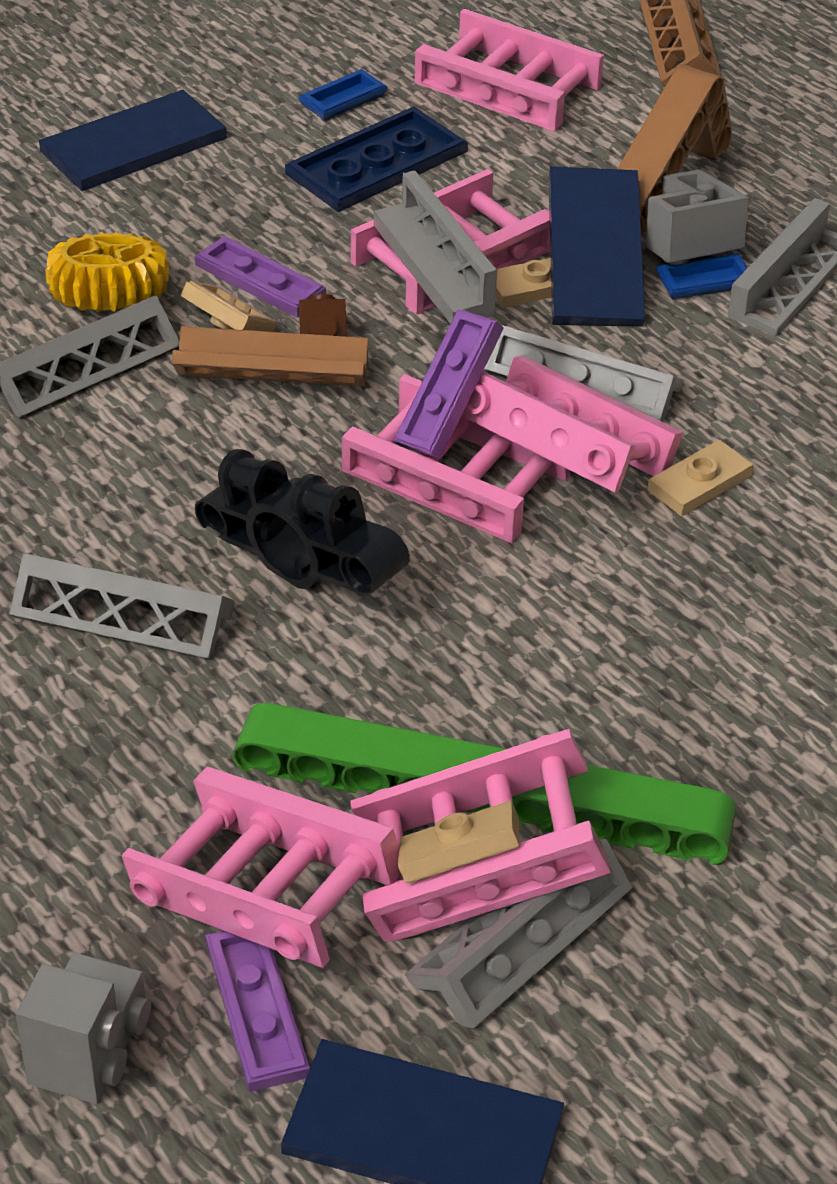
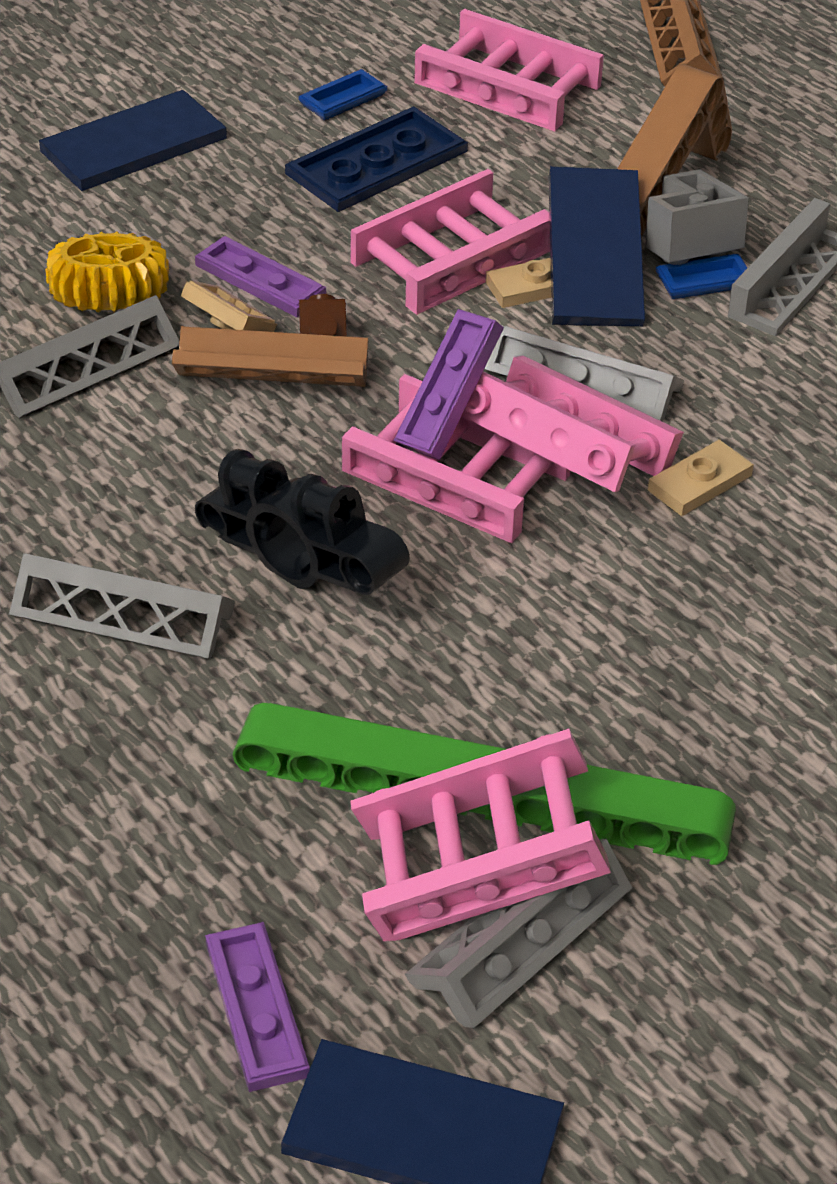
light grey brick [15,952,151,1105] -> none
bright pink fence [121,766,402,968] -> none
light grey fence [374,170,497,324] -> none
tan plate [398,800,520,883] -> none

